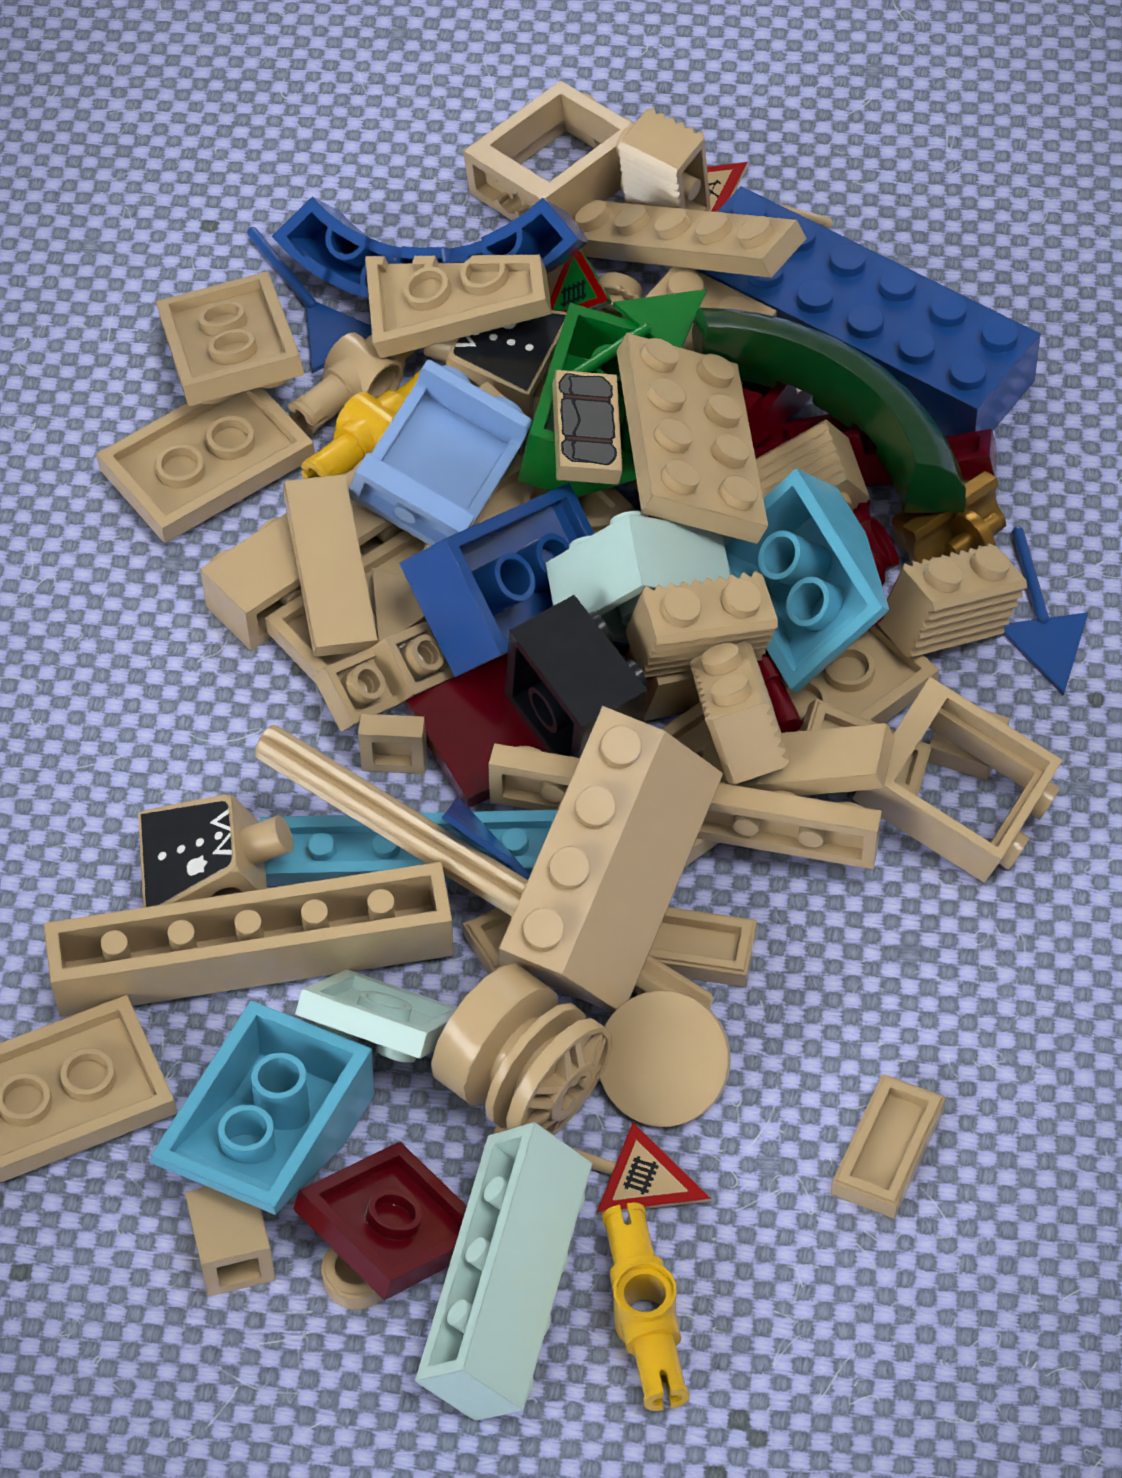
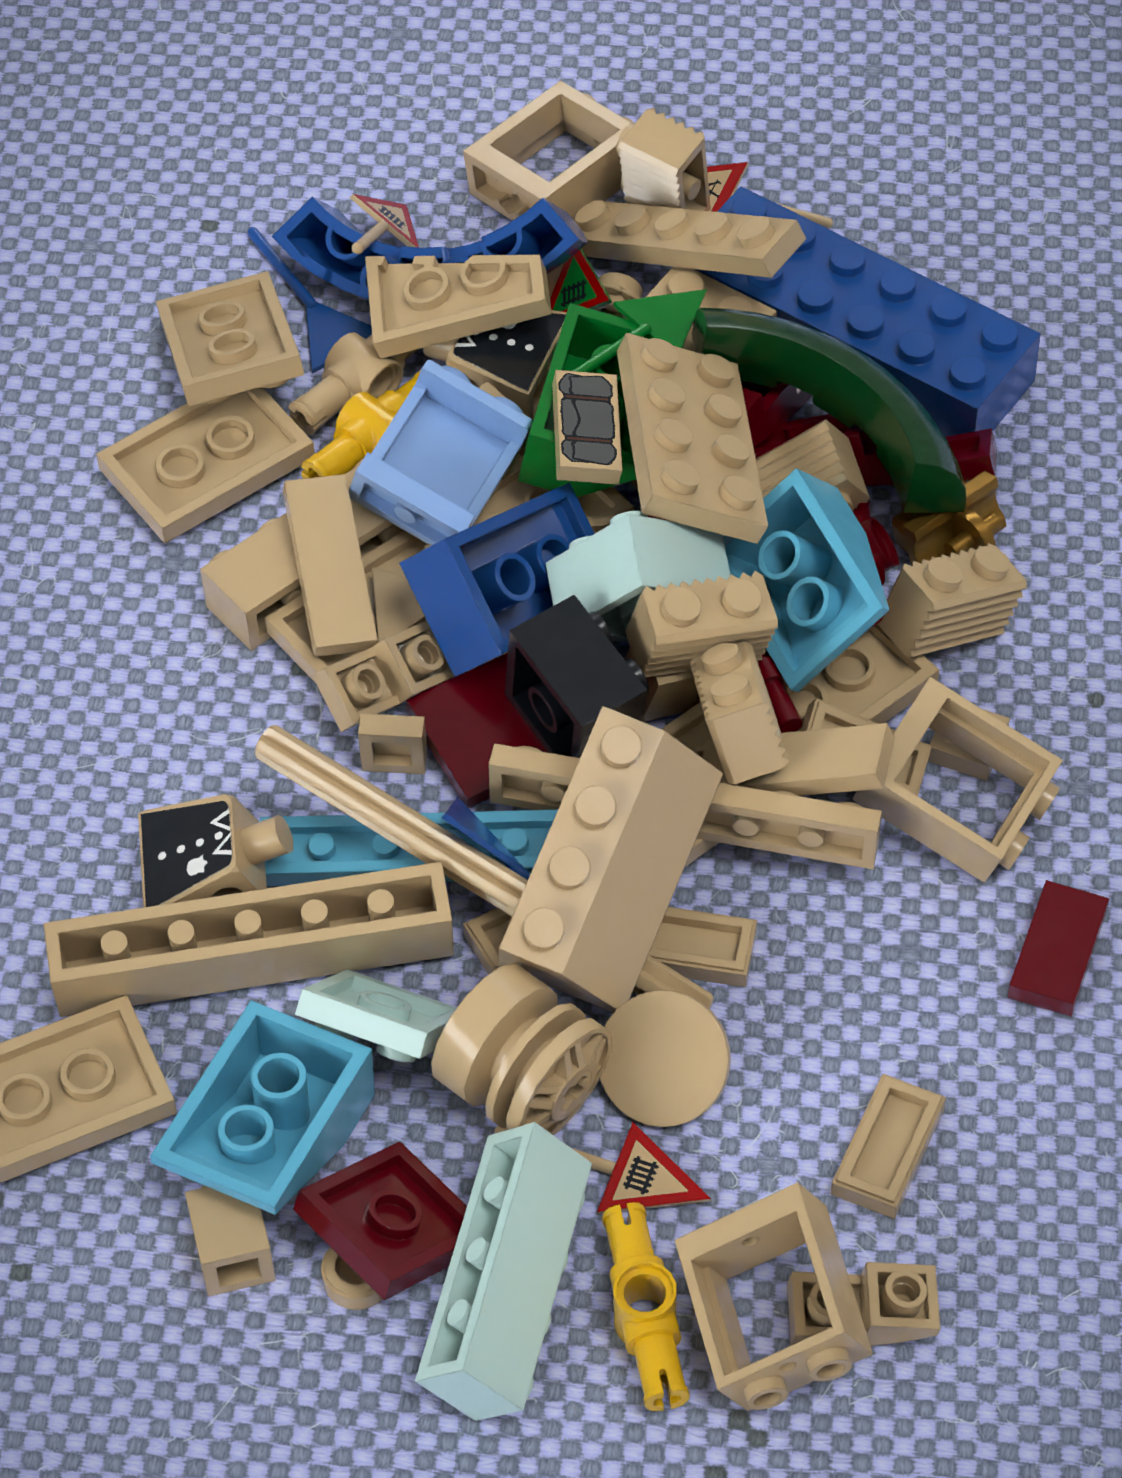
blue piece [1003,526,1088,696] -> none
none -> tan piece [350,194,419,254]
none -> tan window [675,1182,873,1411]
none -> tan slope [787,1262,941,1346]
none -> dark red tile [1007,880,1110,1017]

